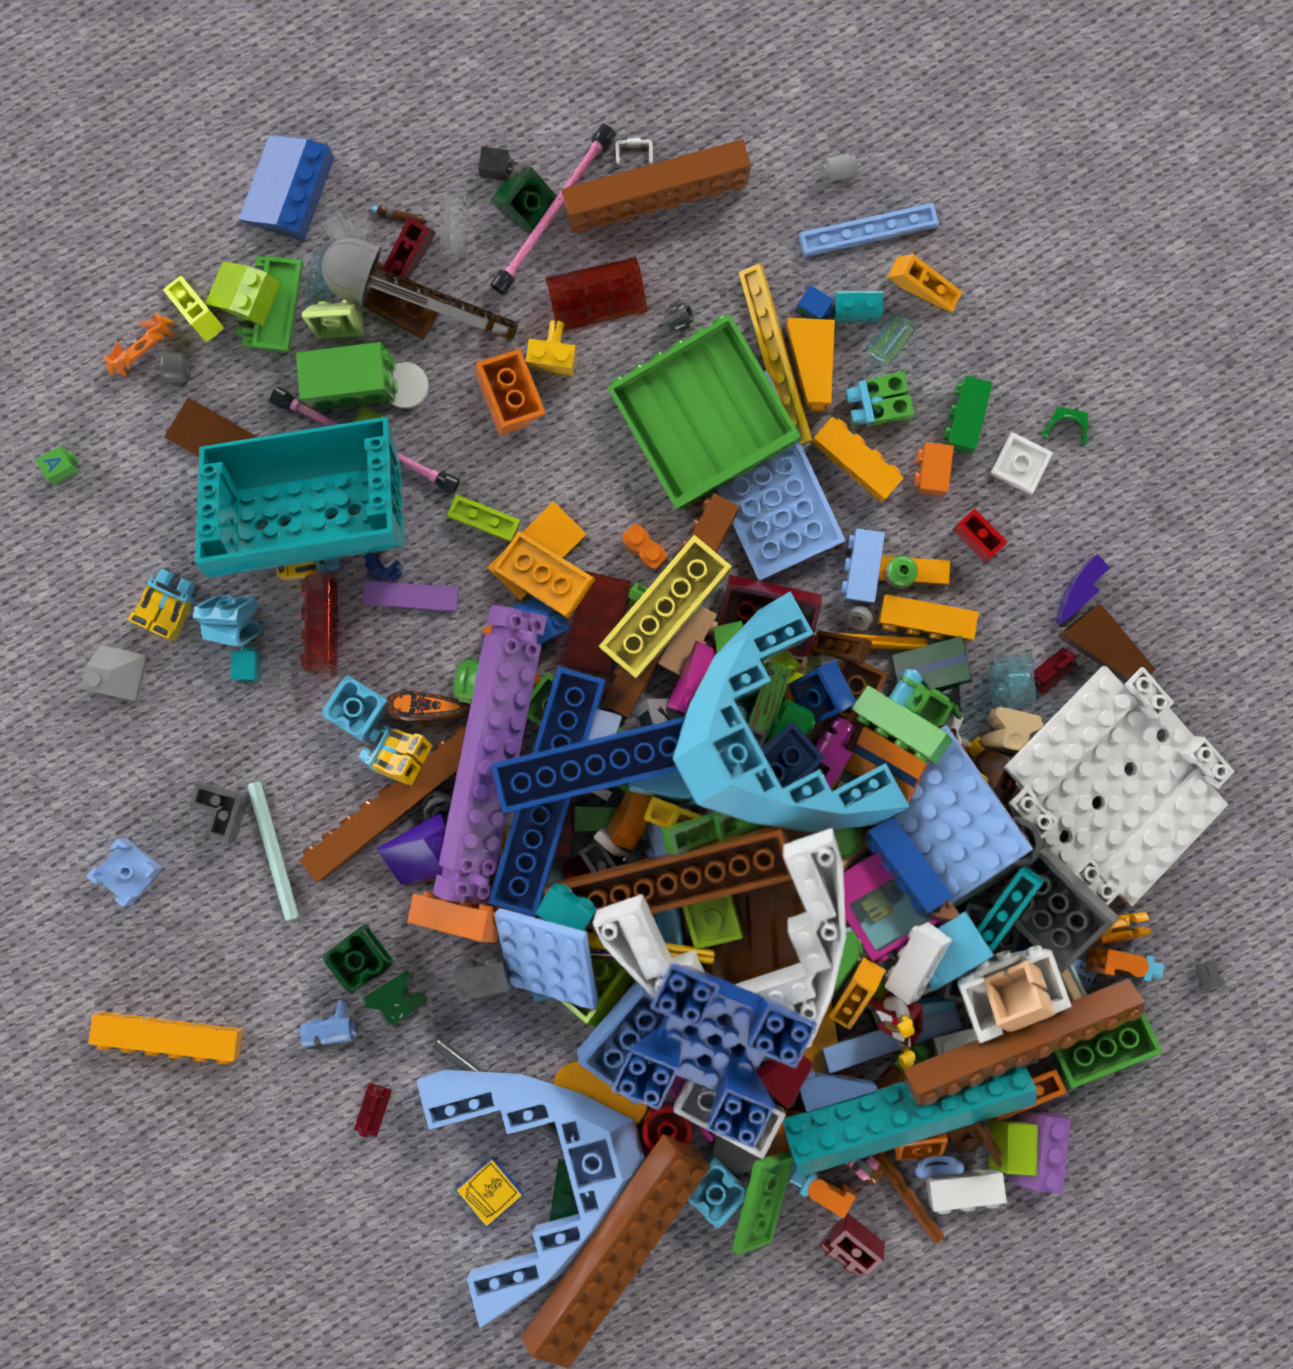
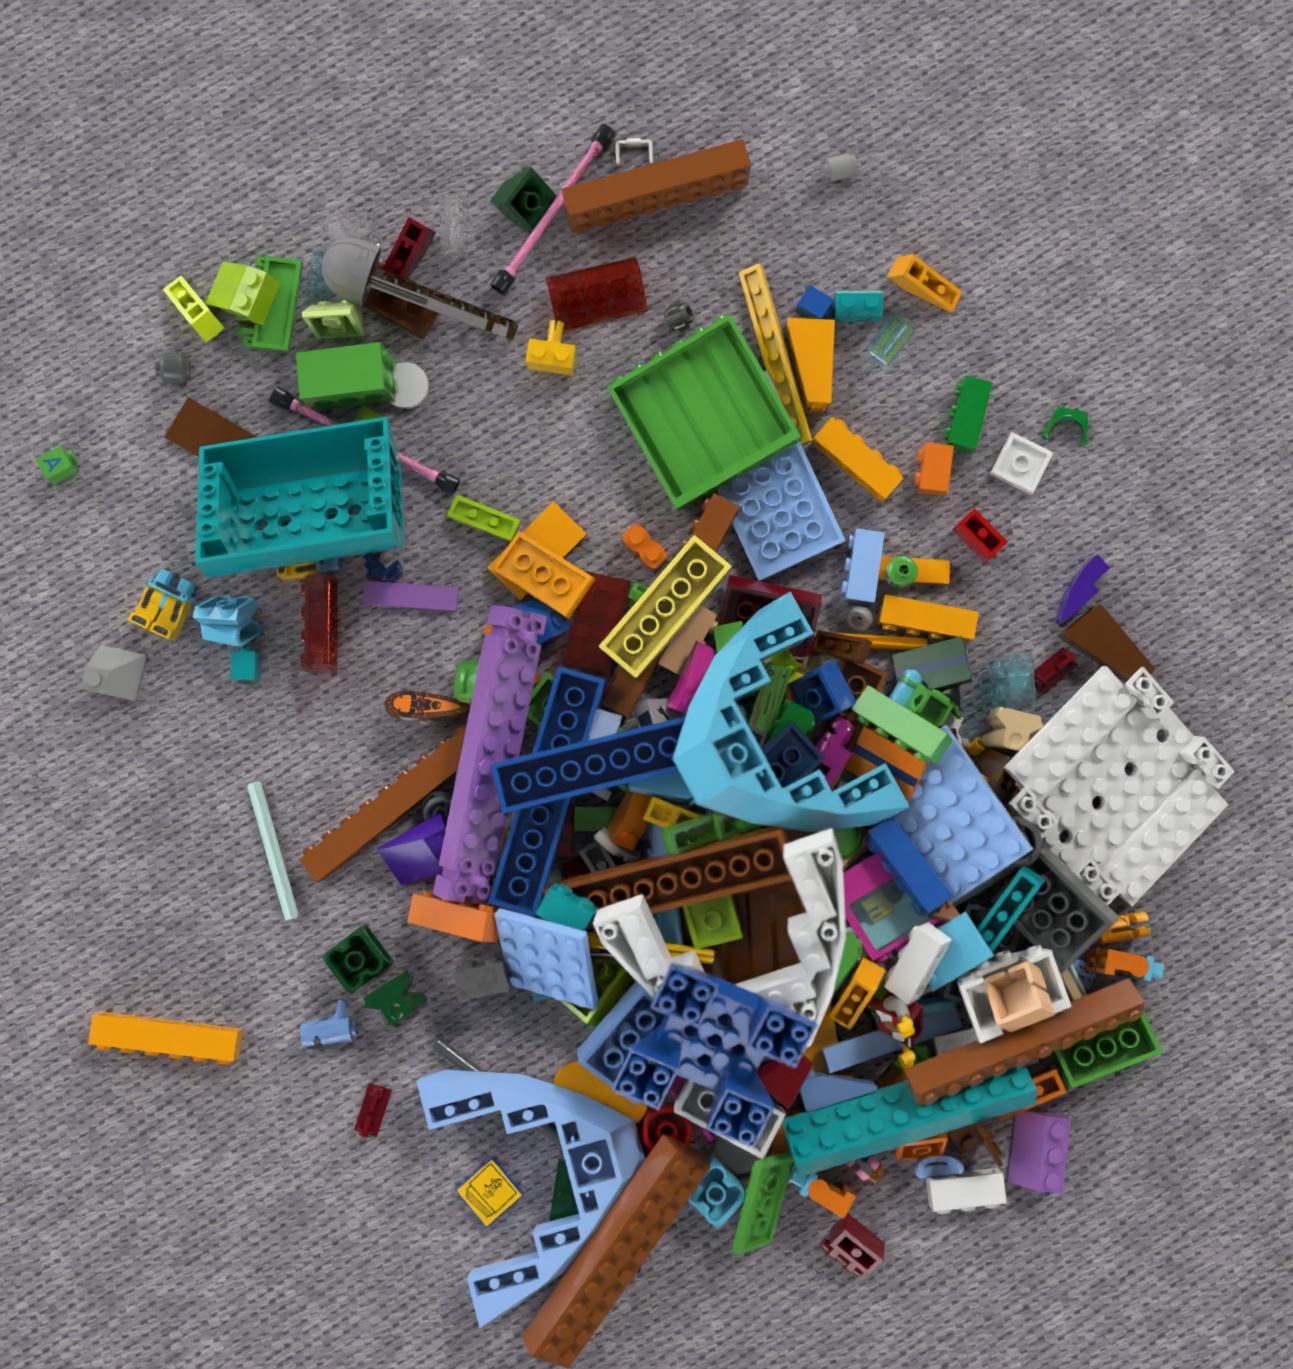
light blue panel [86,838,163,907] -> none
orange piece [104,313,175,377] -> none
flat silver brick [188,782,249,842] -> none
slope [238,135,335,242] -> none
medium azure piece [322,675,388,742] -> none
yellow hips [359,725,432,786] -> none
reddish brown piece [371,205,427,225] -> none
orange slope [474,349,546,436] -> none
pearl dark grey brick [478,146,514,181] -> none
light blue tile [798,203,939,257] -> none
bright green hips [845,371,914,428] -> none
dark orange axle [873,1151,944,1244] -> none
lime slope [989,1118,1038,1176] -> none
dark grey bush [1195,961,1225,990] -> none

